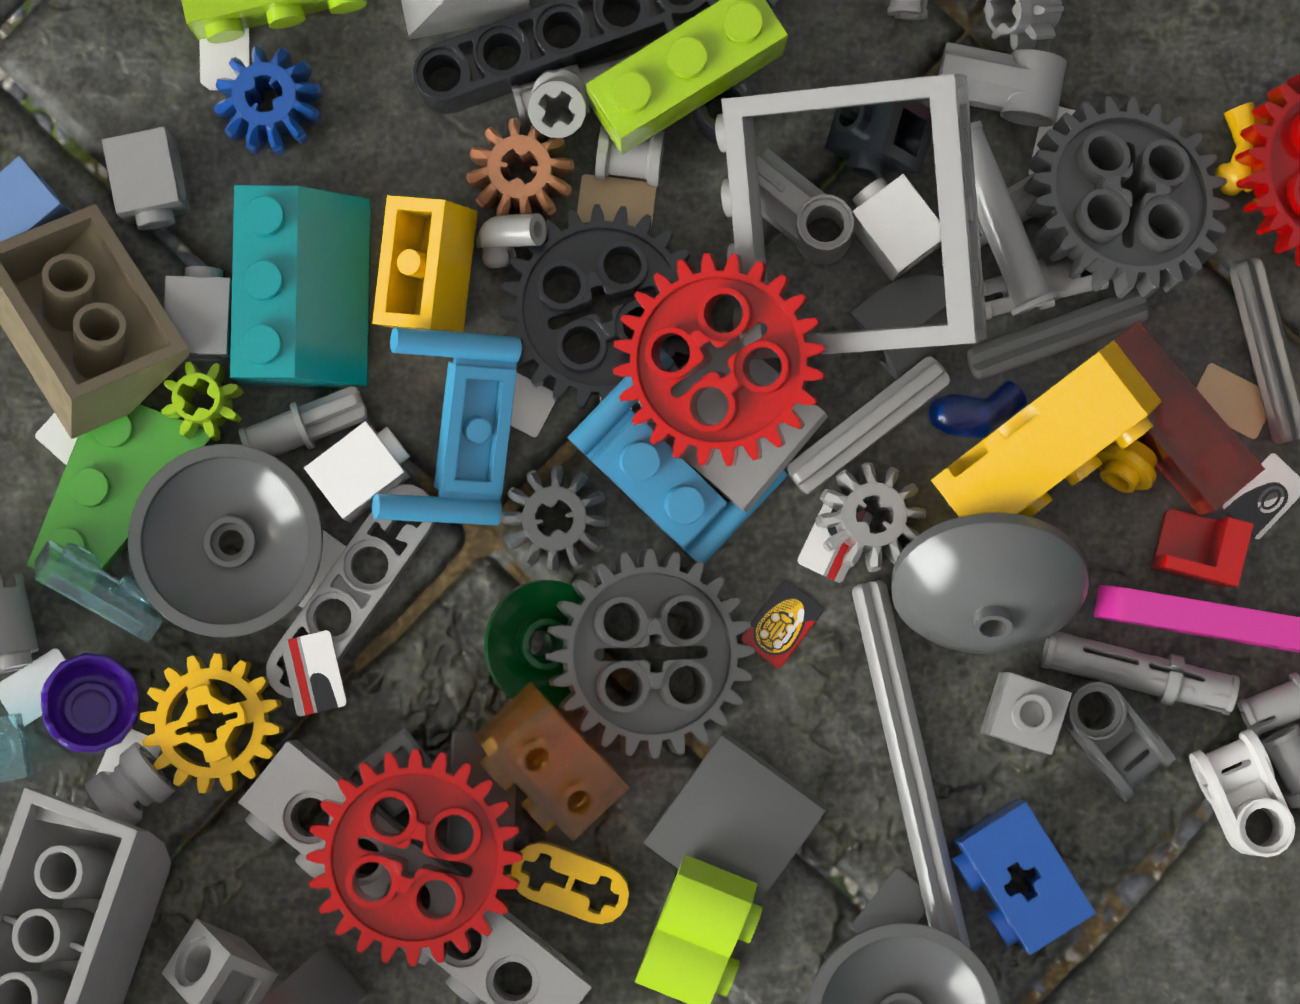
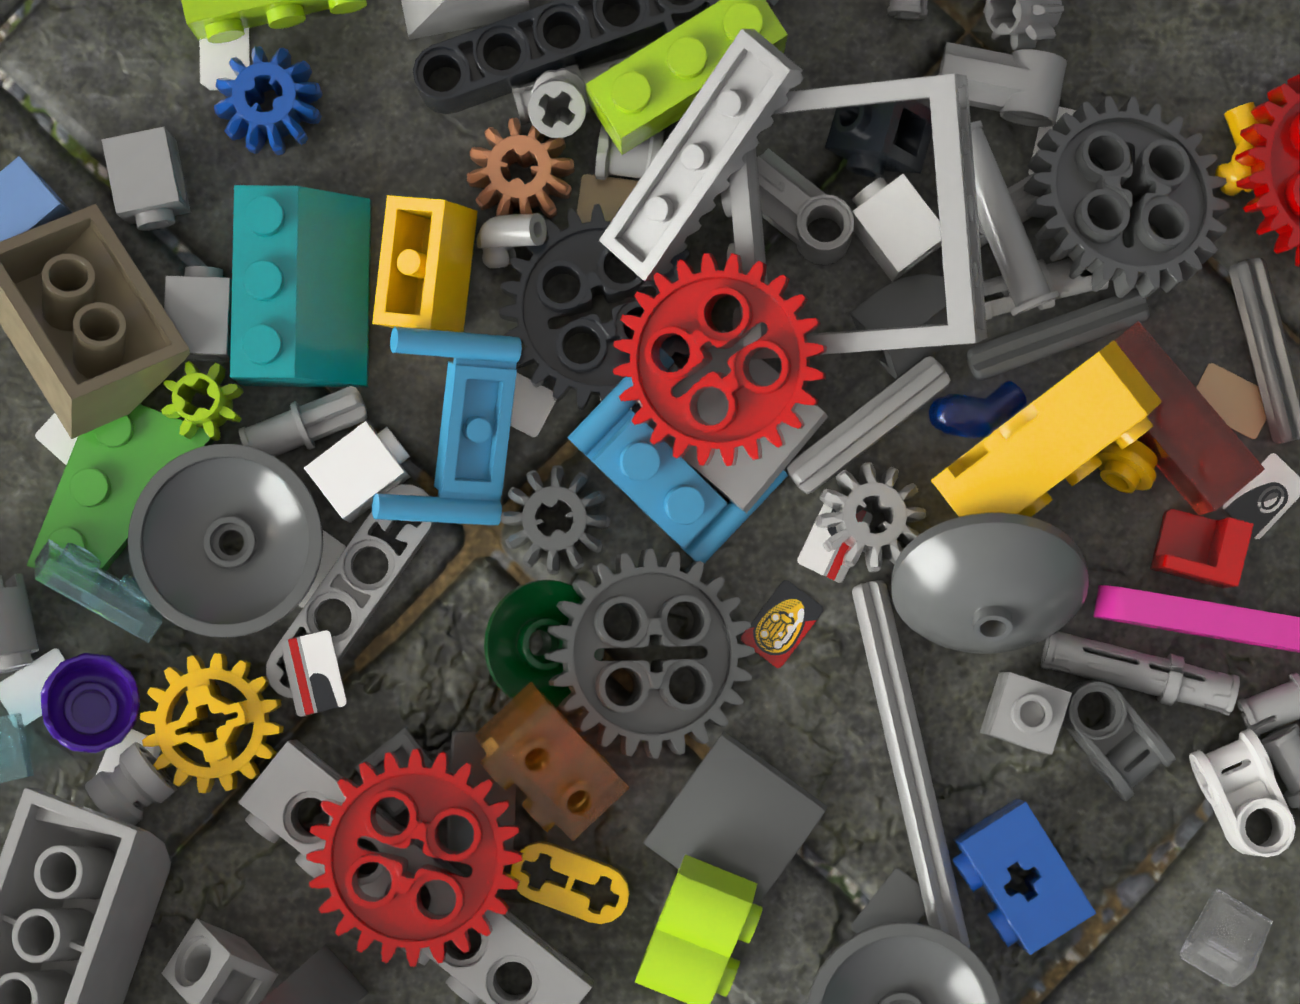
none -> gear [599,29,804,281]
none -> clear slope [1179,889,1273,987]

